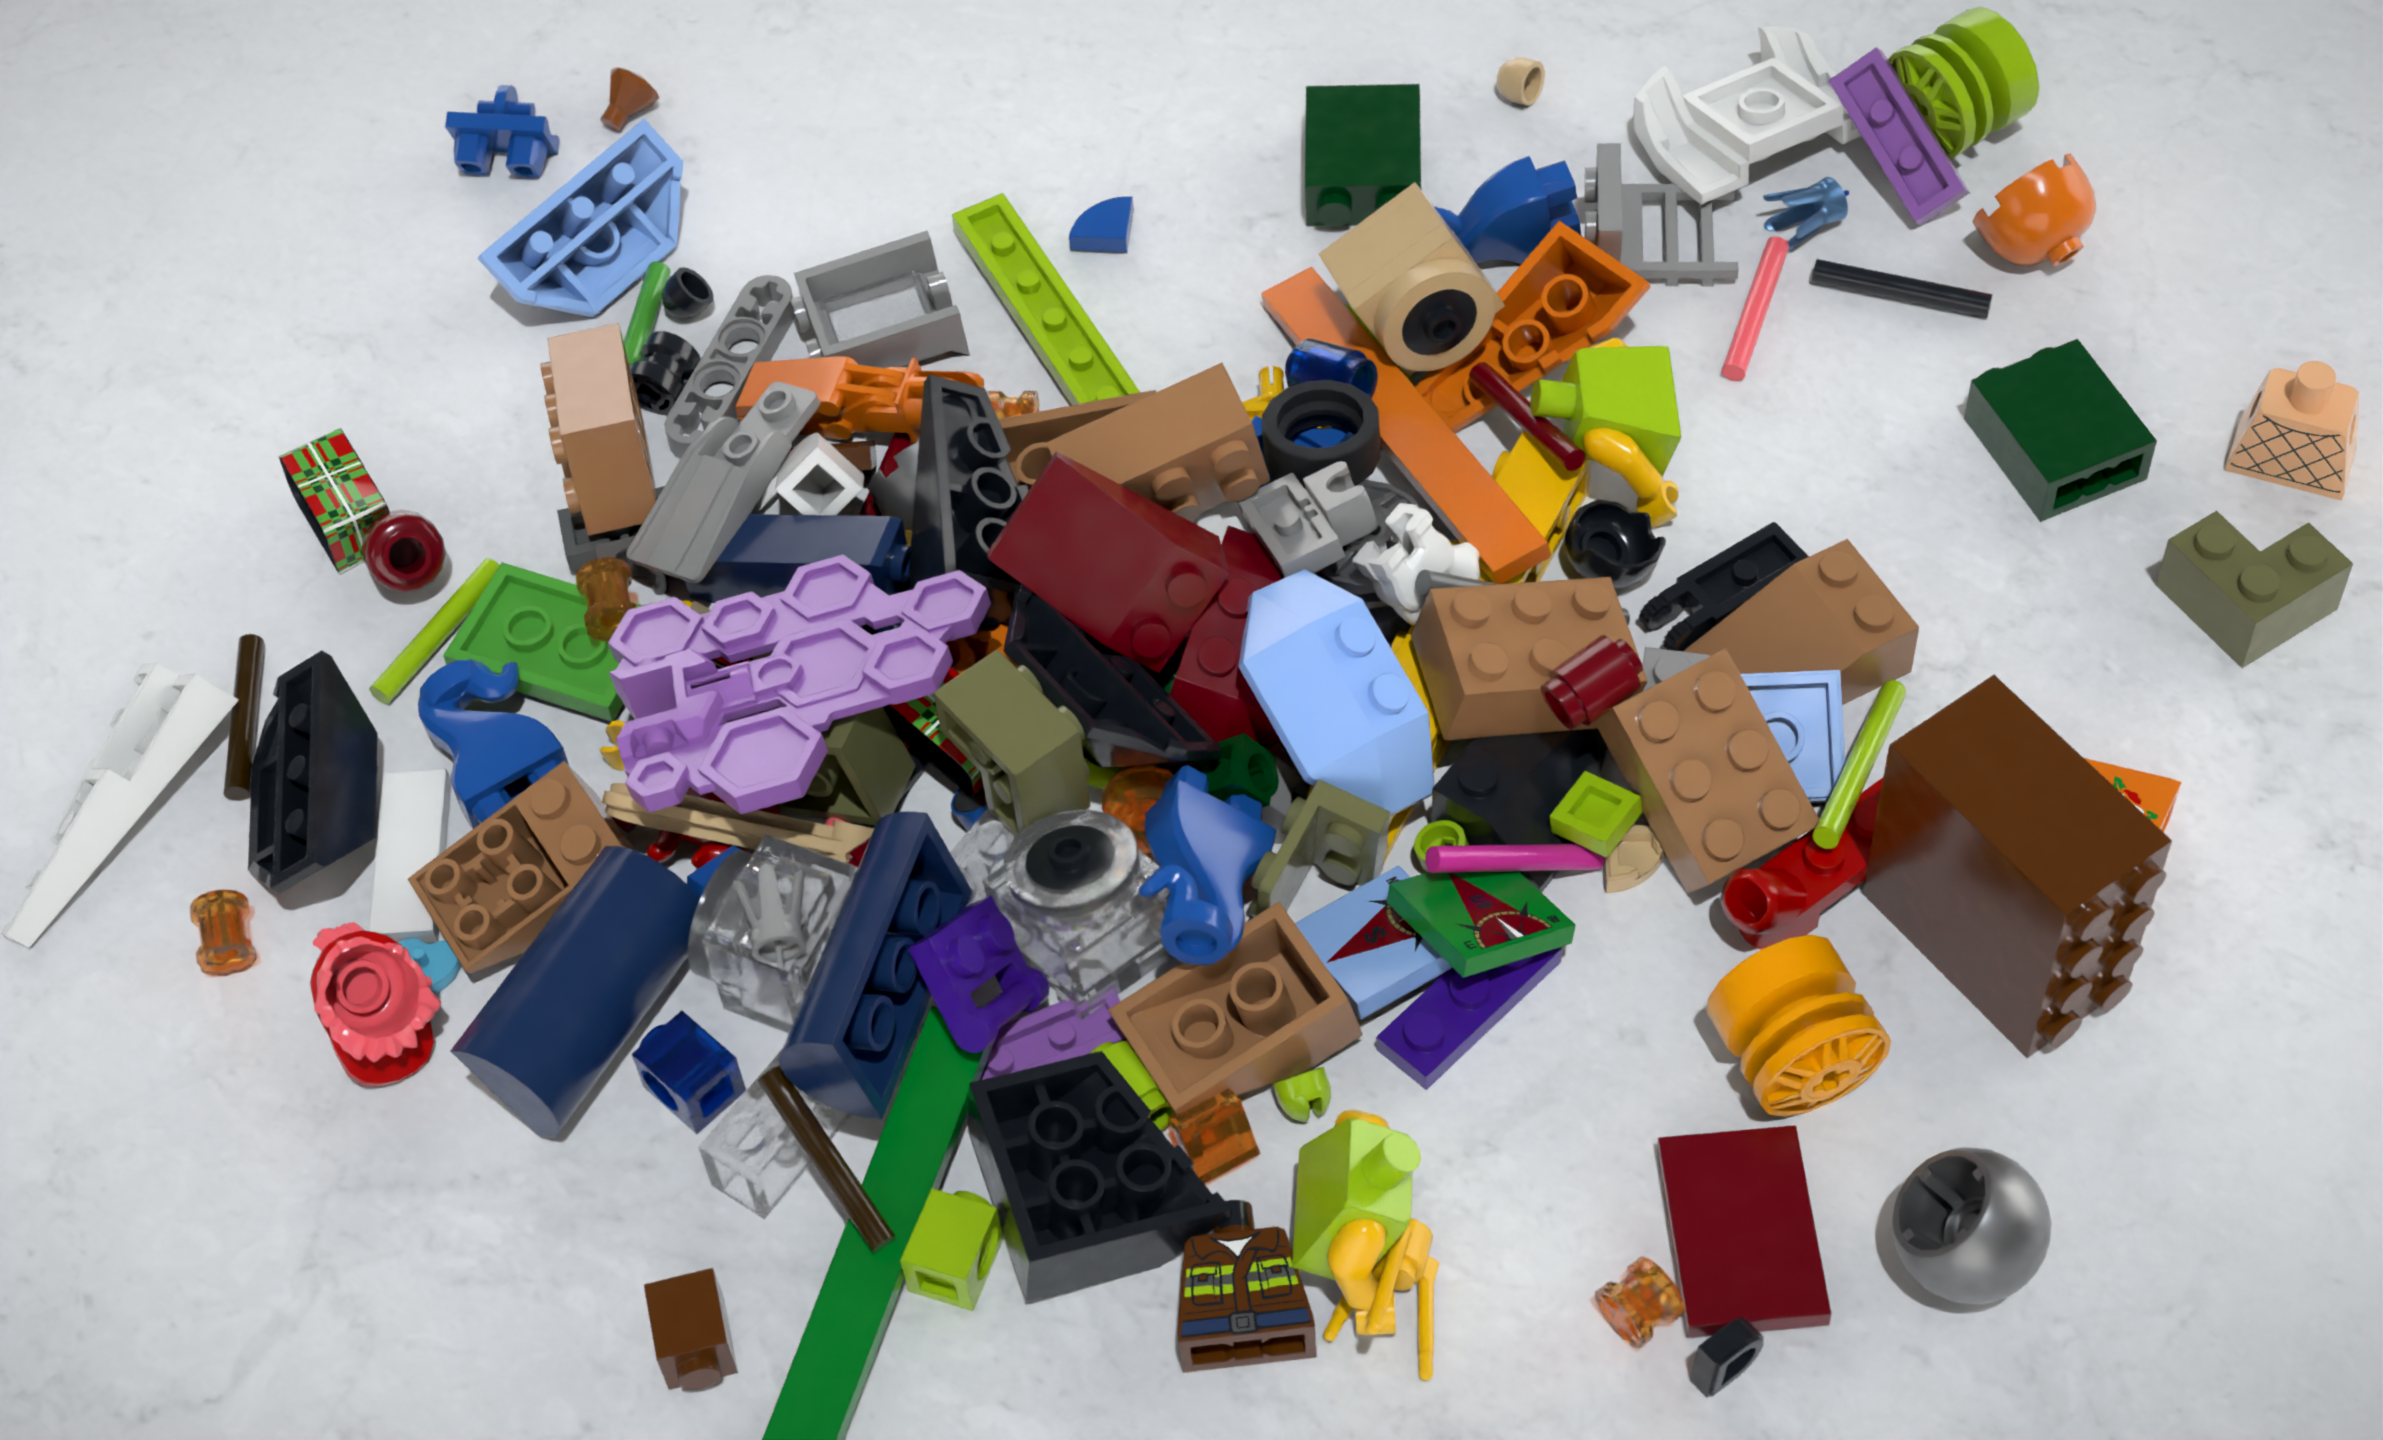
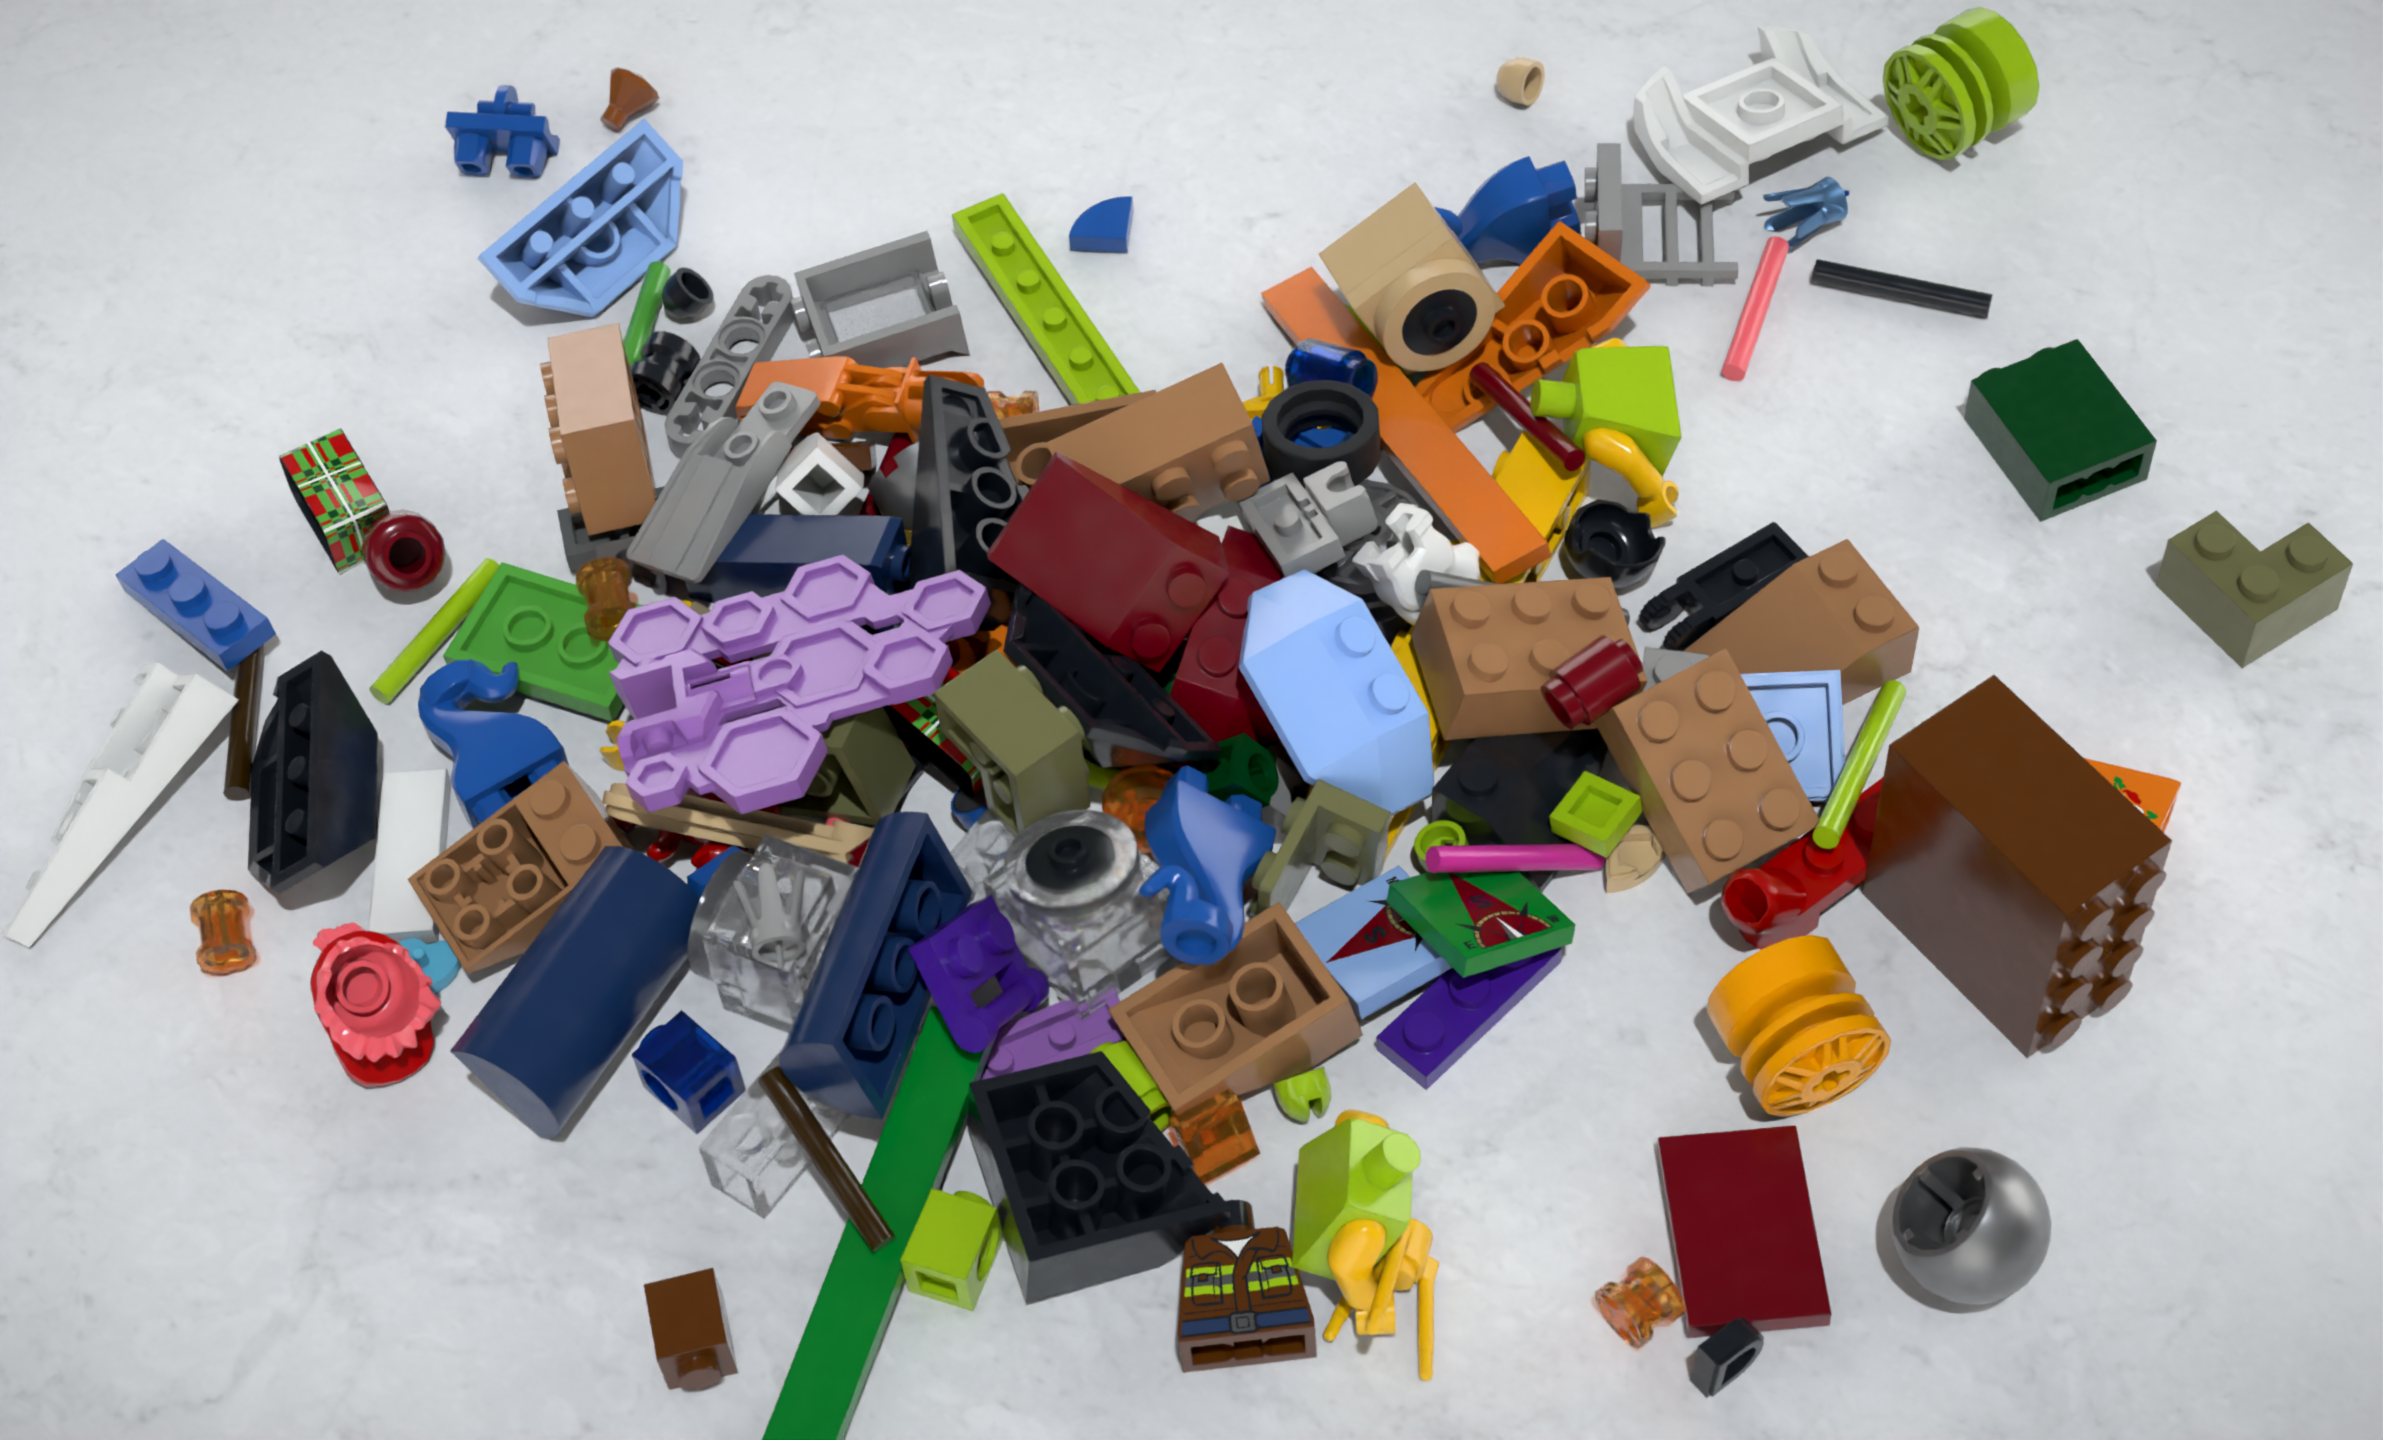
dark green brick [1305,84,1421,227] -> none
medium lavender plate [1828,47,1970,226] -> none
orange cylinder [1972,153,2096,267] -> none
light nougat torso [2225,361,2360,501] -> none
none -> plate [115,539,276,672]

